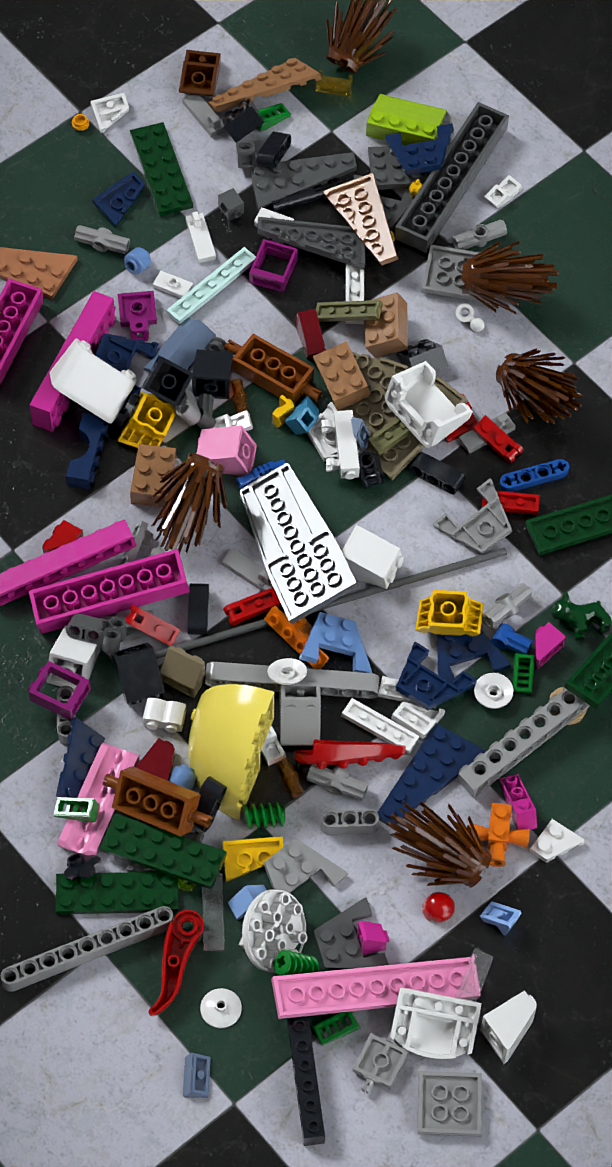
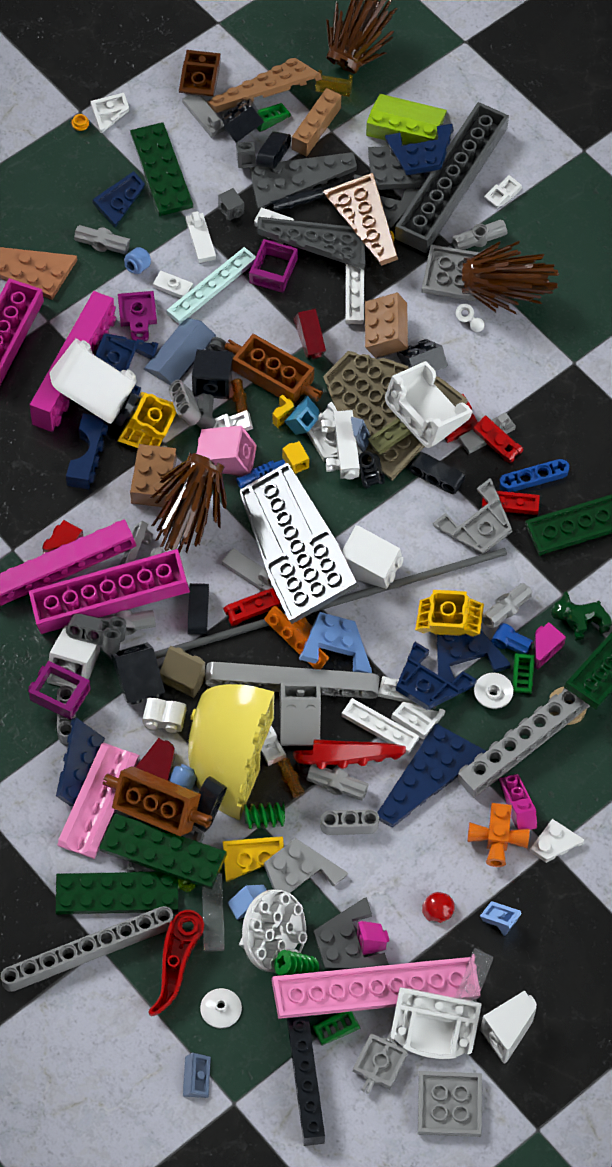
green slope [53,797,99,822] -> none
black plate [64,853,101,880] -> none
red plate [125,604,180,646] -> none
black slope [141,355,194,407] -> none
white dish [268,658,307,685] -> none
medium nougat brick [313,341,371,411] -> none
olive plate [316,300,383,322] -> none
reddish brown plant [388,801,492,888] -> none
yellow plate [409,179,423,198] -> none
reddish brown plant [496,348,582,424] -> none
none -> yellow brick [282,441,309,474]
none -> medium nougat brick [292,88,342,156]

